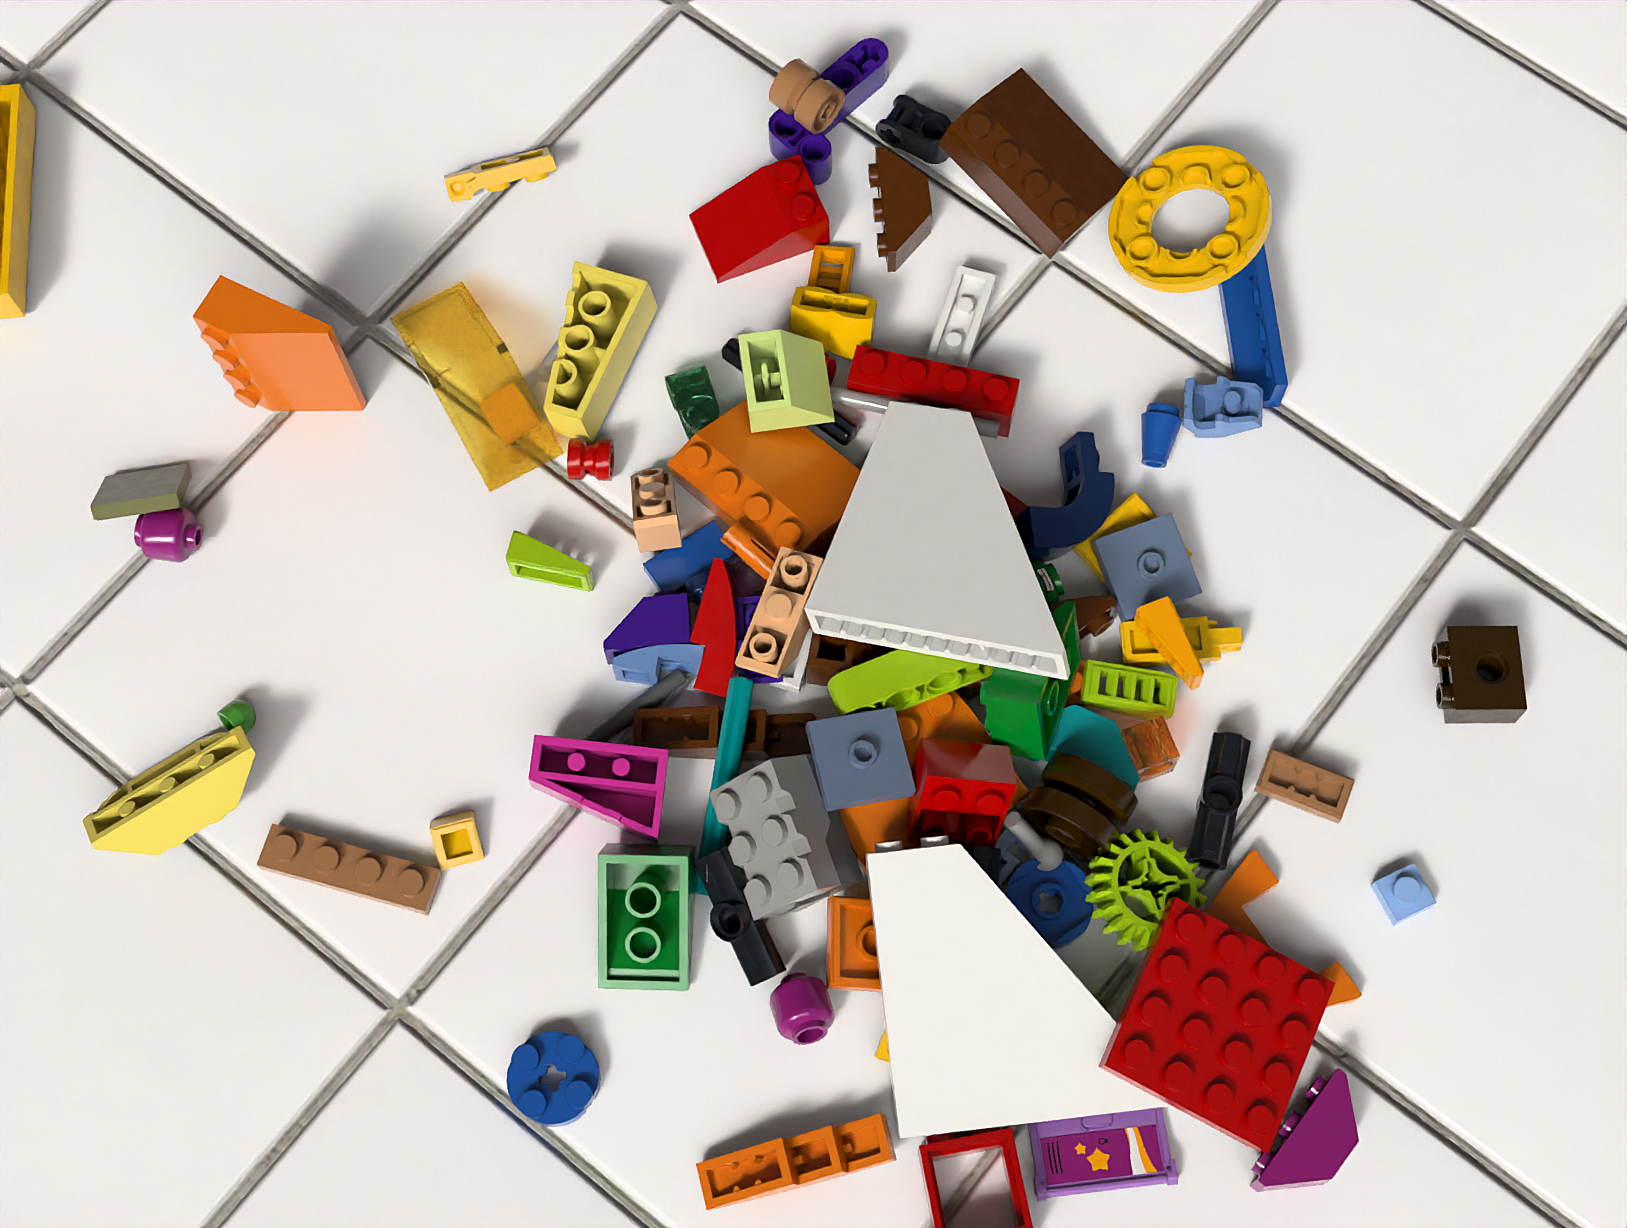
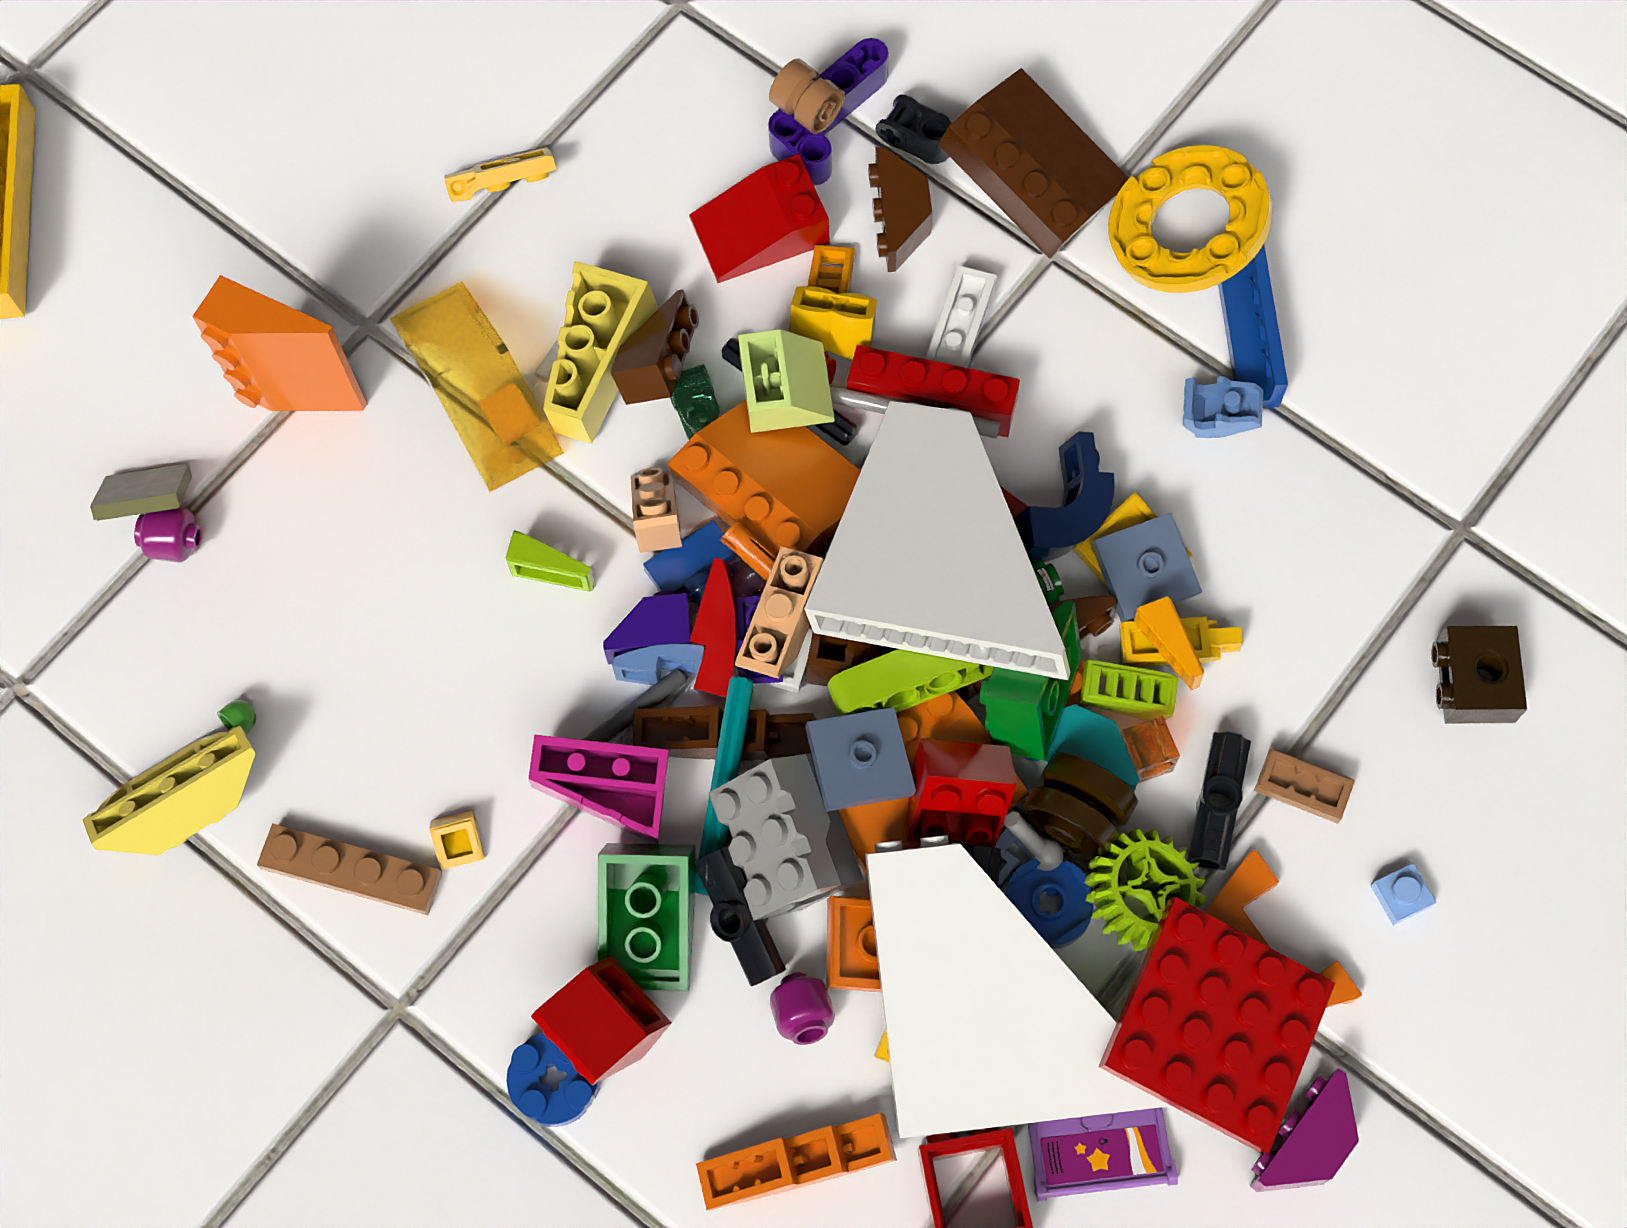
red wheel [567,438,614,481] -> none
blue cone [1141,403,1183,468] -> none
none -> red slope [531,956,672,1085]
none -> reddish brown slope [610,289,699,405]

